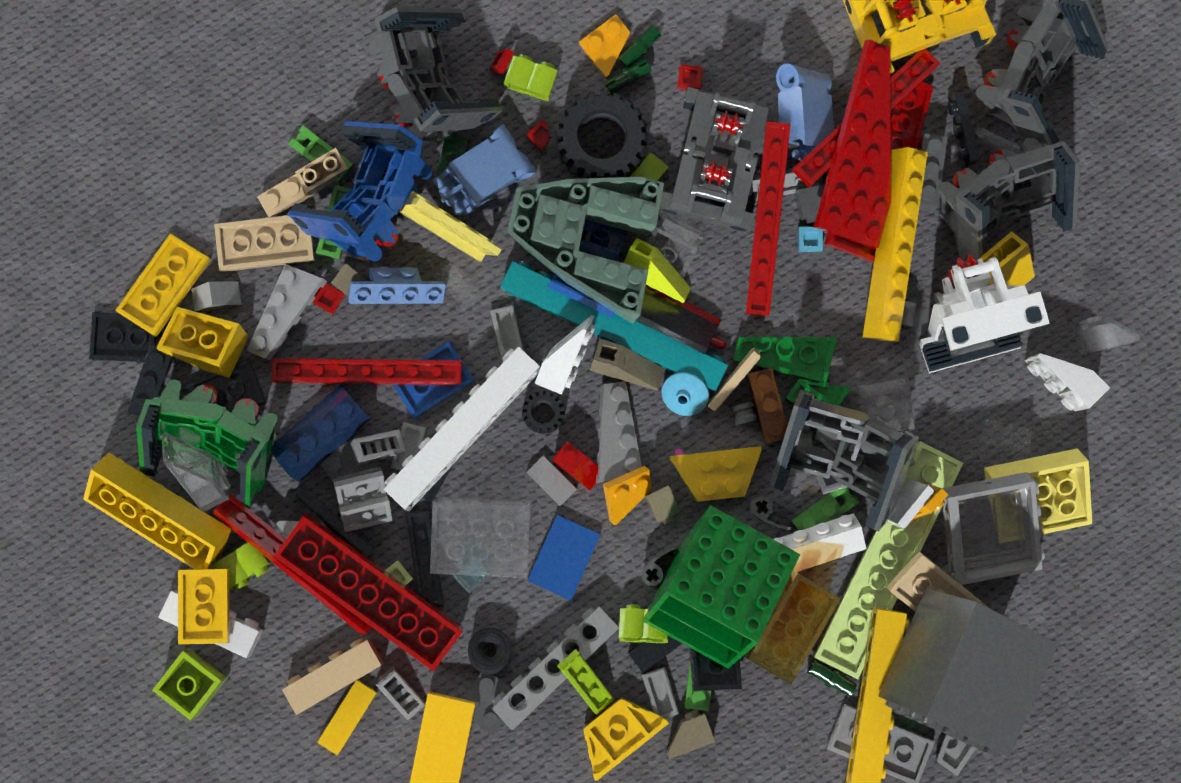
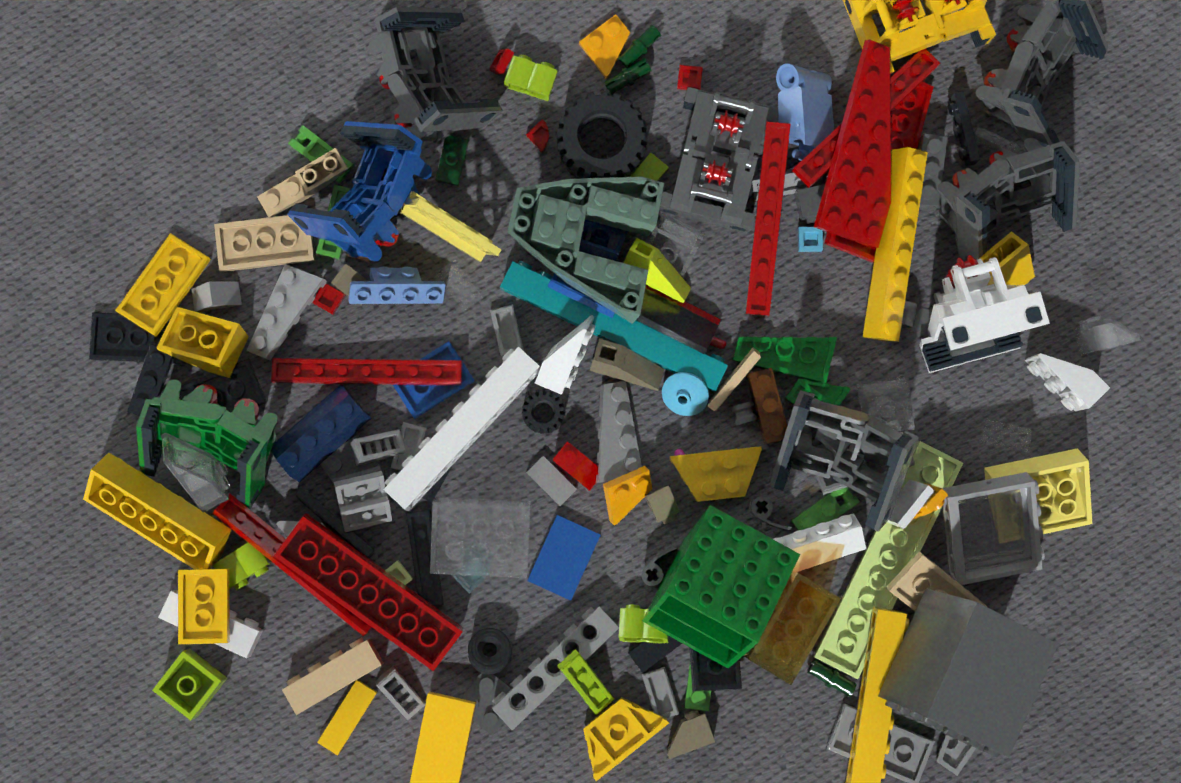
medium blue piece [433,124,537,216] -> none

